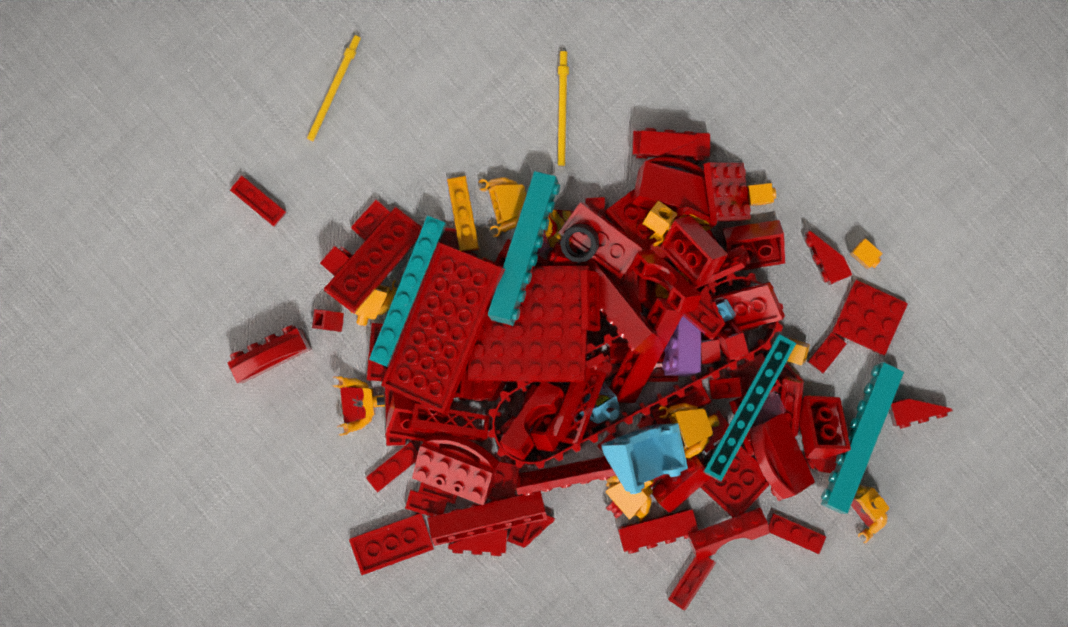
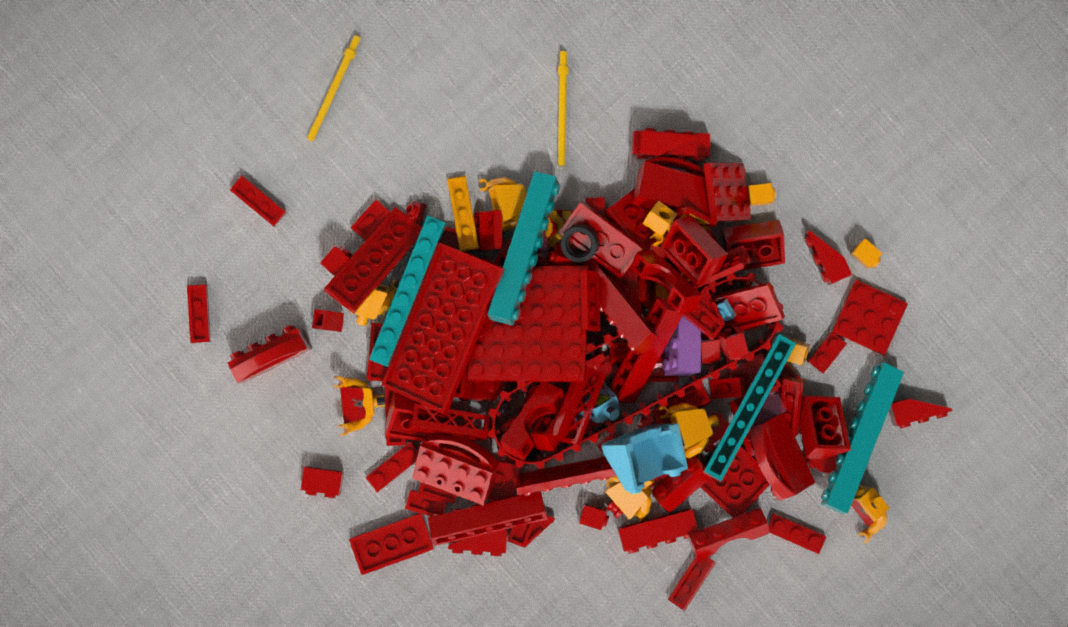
none -> red plate [187,285,211,343]
none -> red brick [301,466,344,498]
none -> red plate [406,201,427,223]
none -> red slope [474,210,502,251]
none -> red brick [579,504,609,530]

